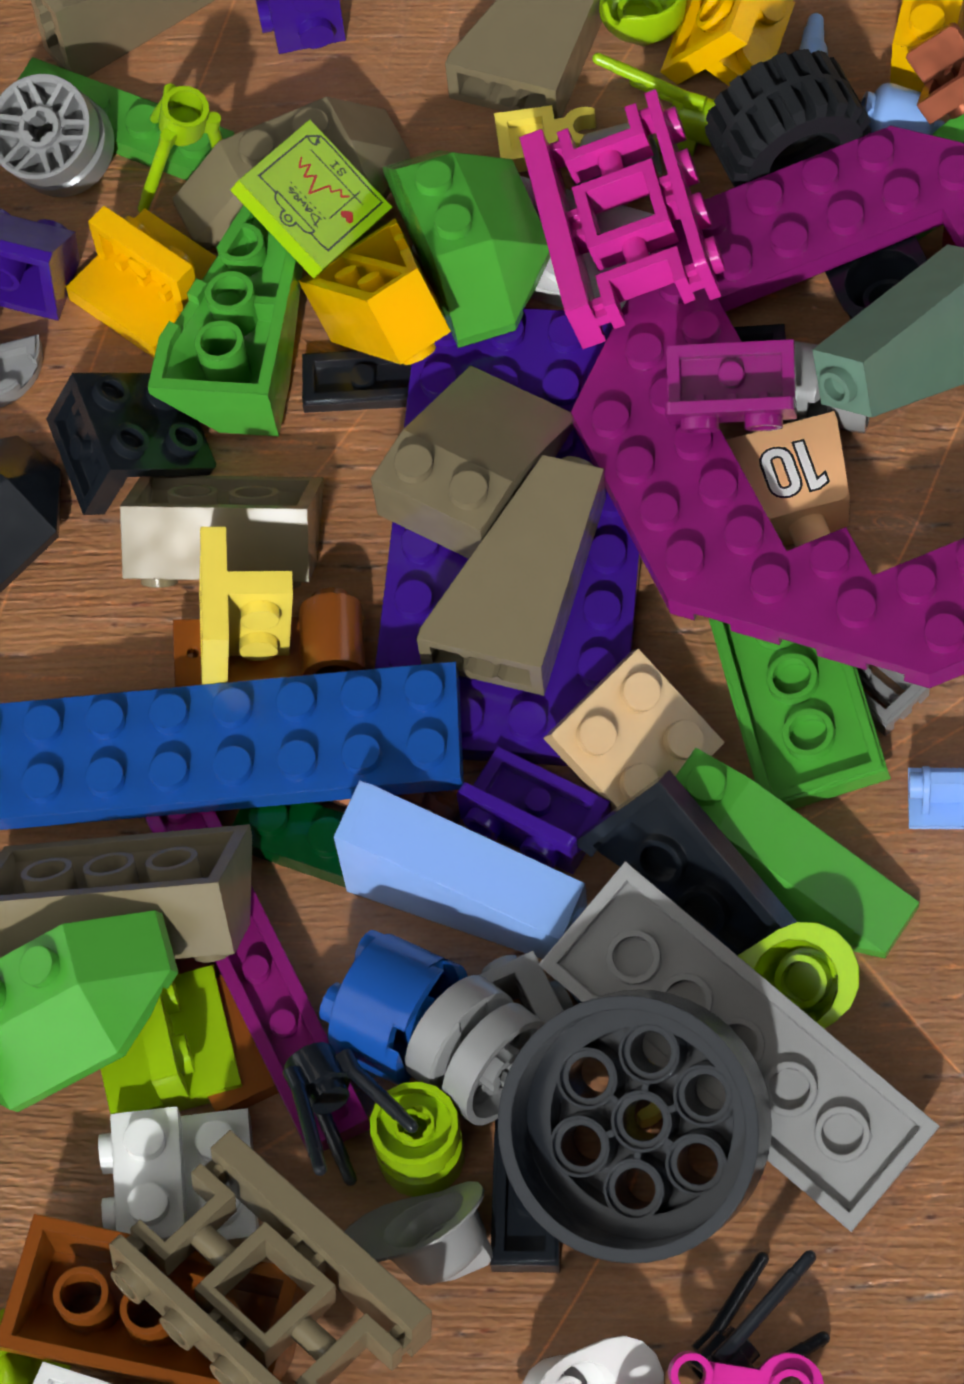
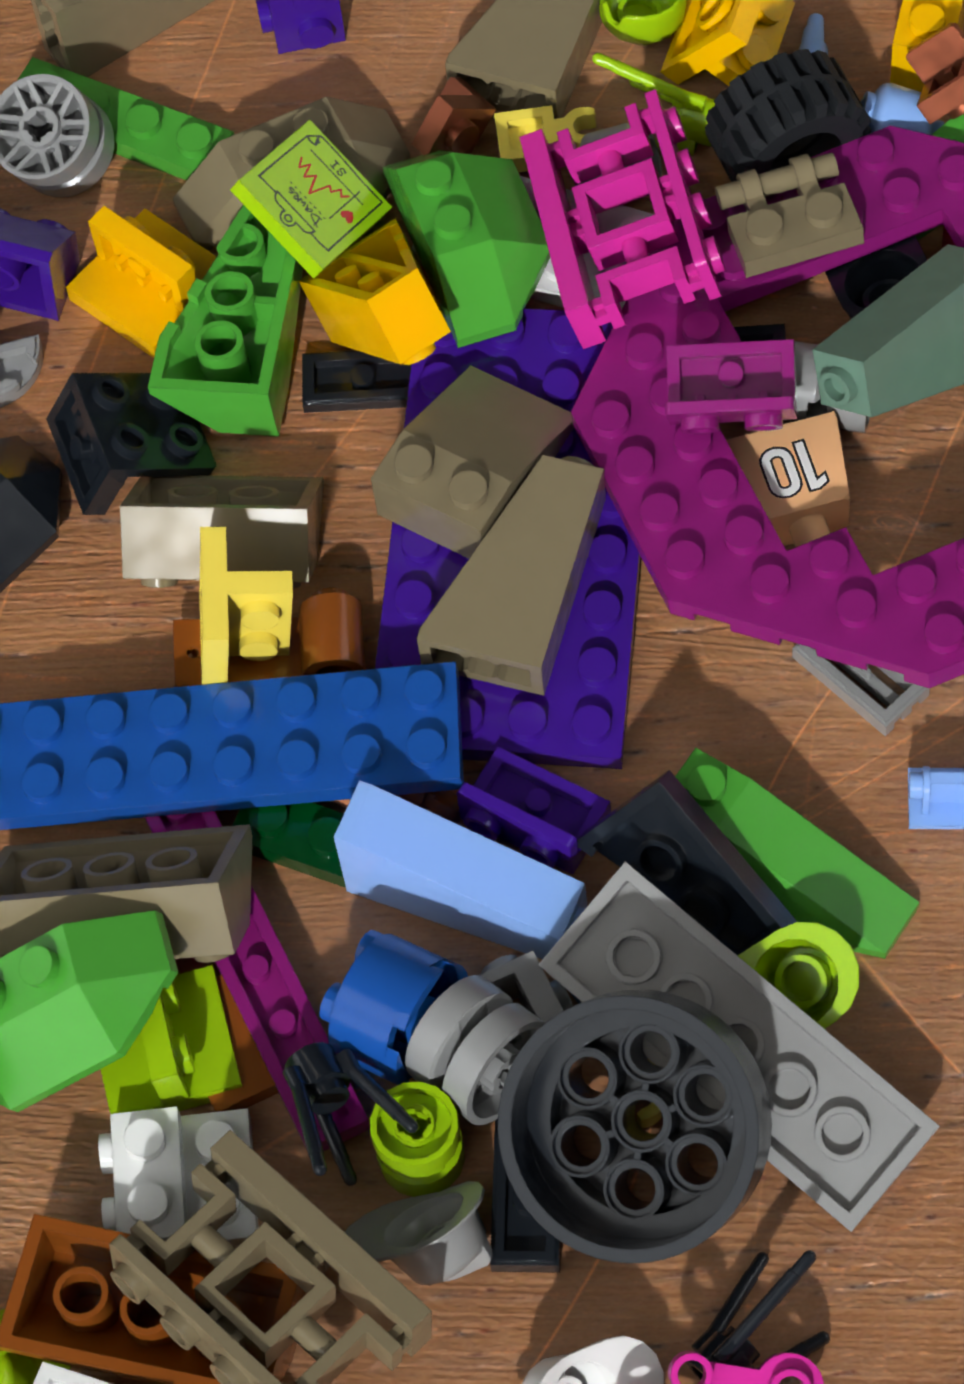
lime plant [138,83,223,212] -> none
tan plate [543,648,725,812] -> none
bright green tile [709,618,891,810] -> none
none -> copper bracket [411,77,496,155]
none -> dark tan plate [715,153,864,278]

